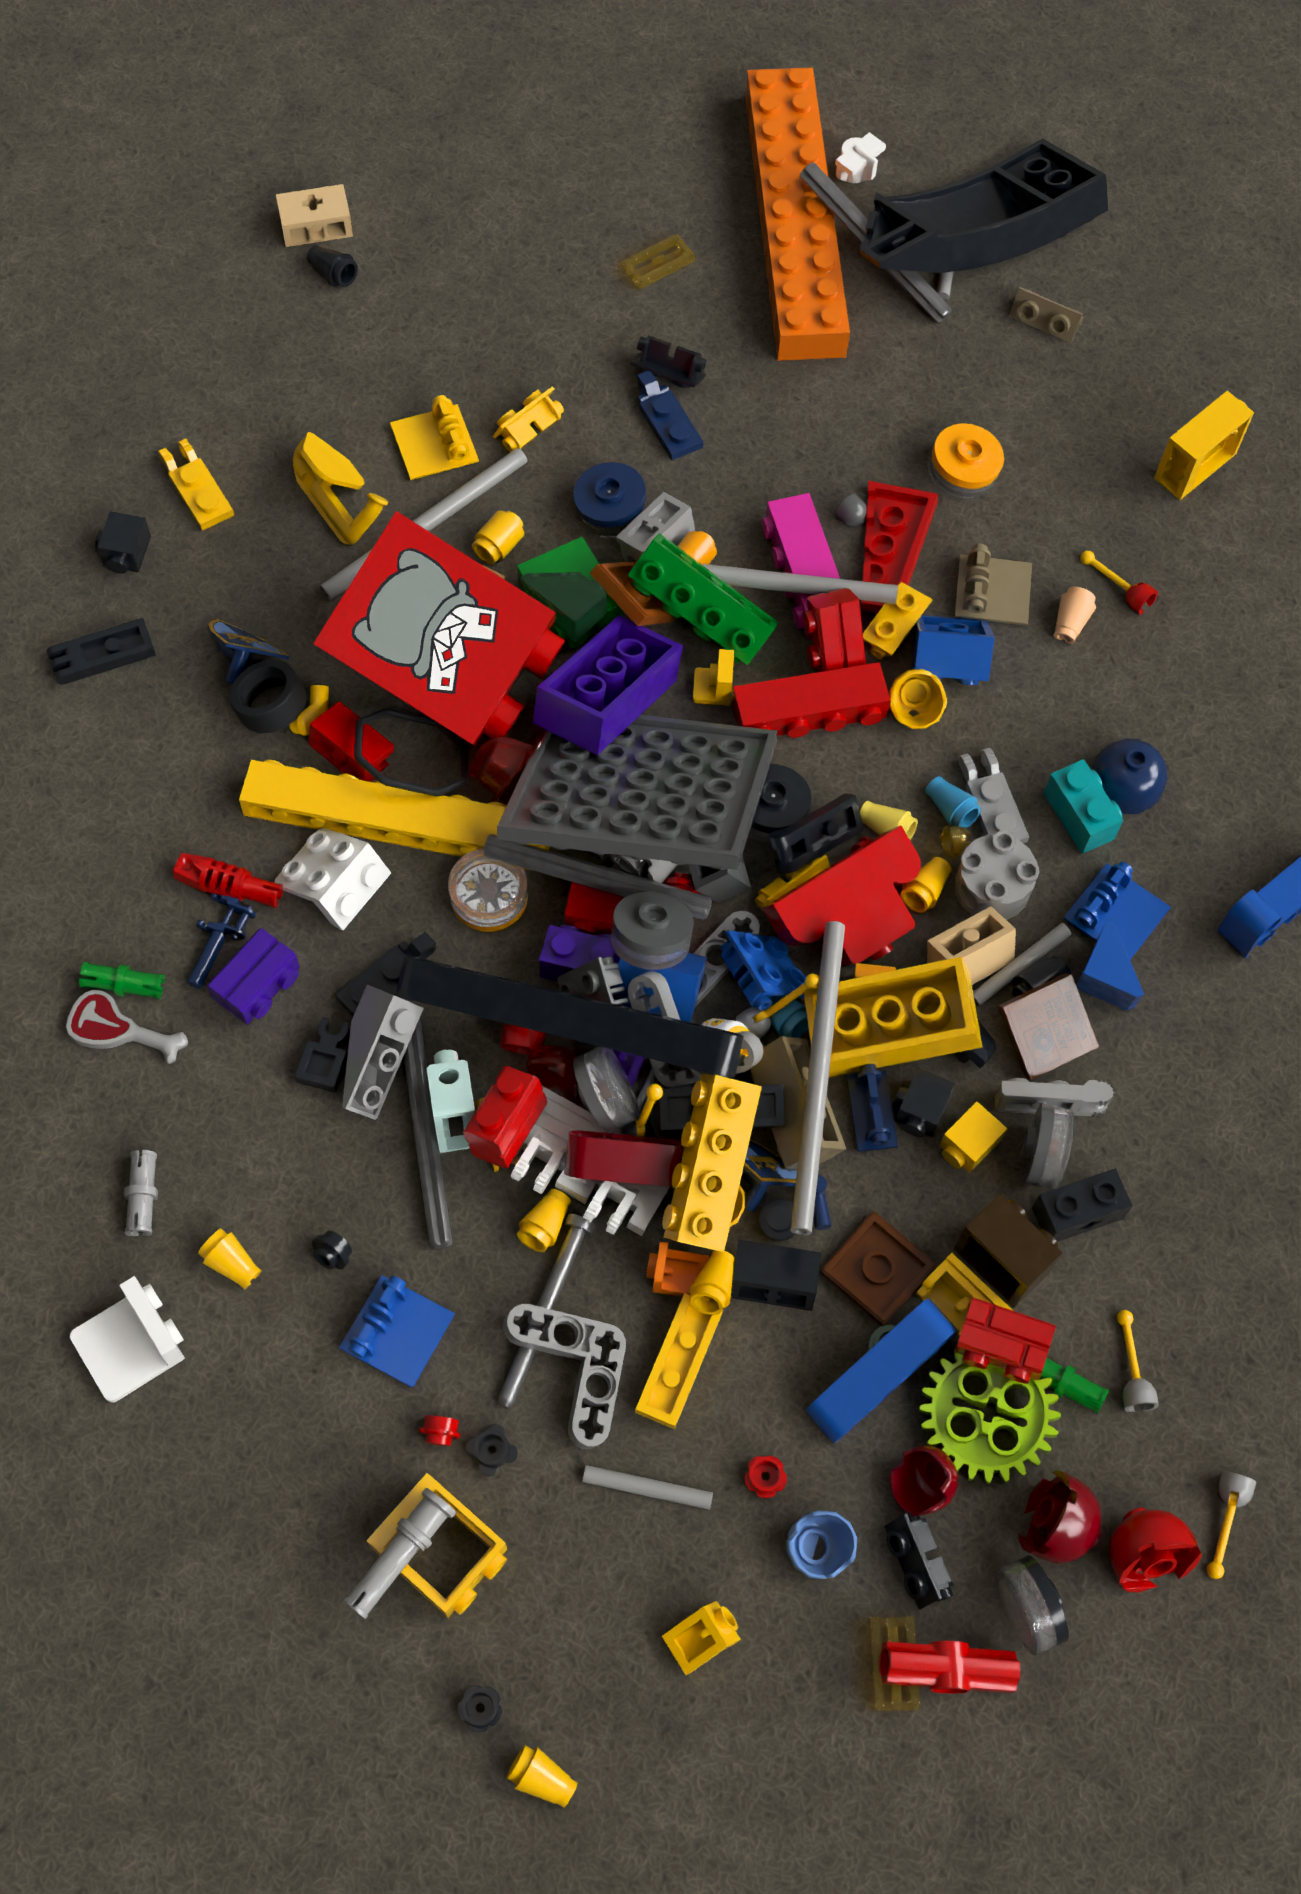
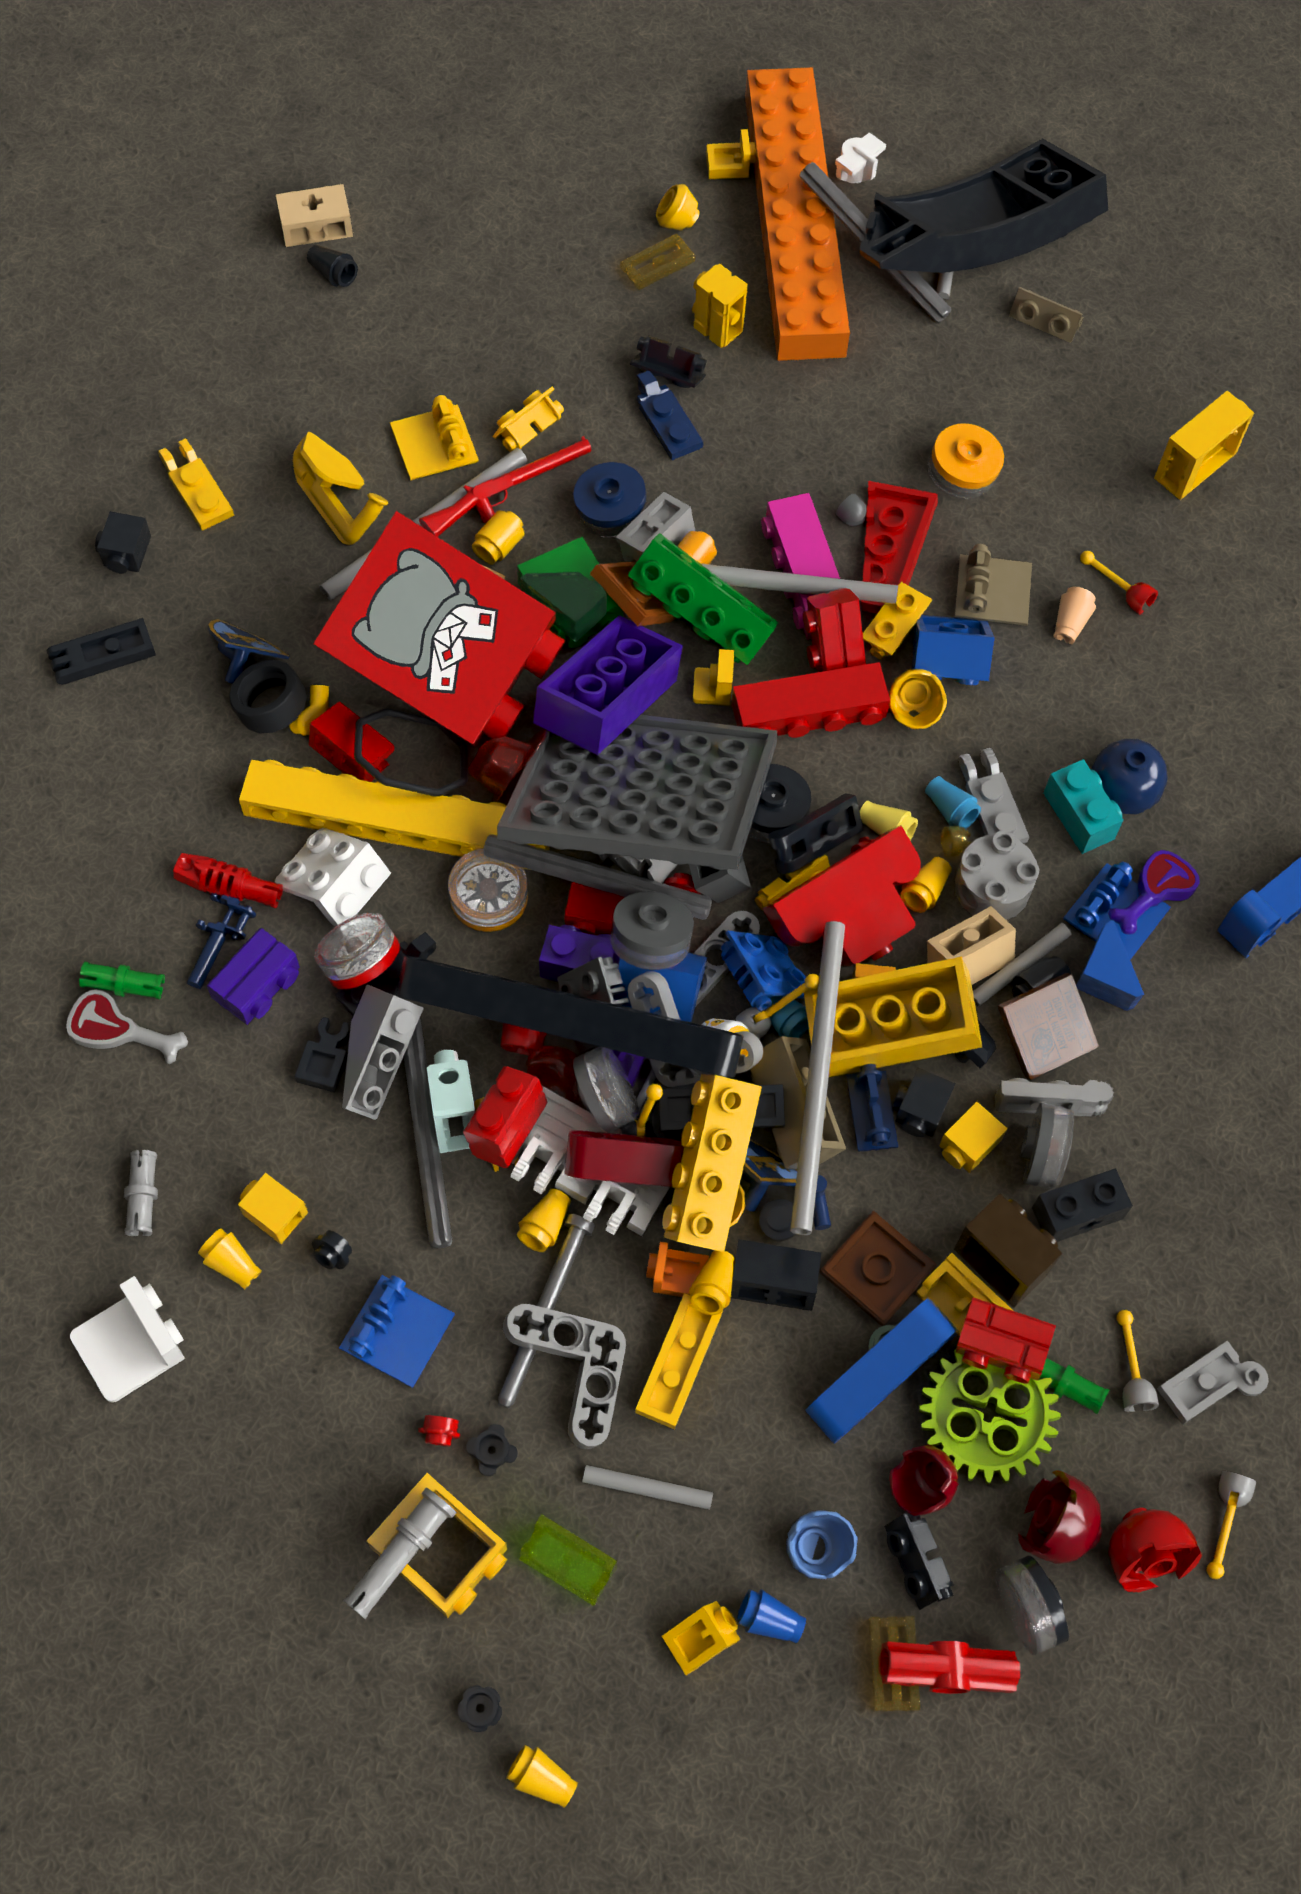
red plate [744,1456,787,1499] -> none
none -> yellow brick [238,1173,308,1244]
none -> clear piece [314,913,400,989]
none -> red piece [419,436,591,537]
none -> clear neon green hinge [519,1514,617,1606]
none -> yellow cone [656,184,699,231]
none -> yellow brick [692,264,748,348]
none -> yellow bracket [706,129,756,179]
none -> blue cone [736,1589,806,1643]
none -> dark purple piece [1108,850,1200,935]
none -> light grey hinge [1157,1340,1269,1425]

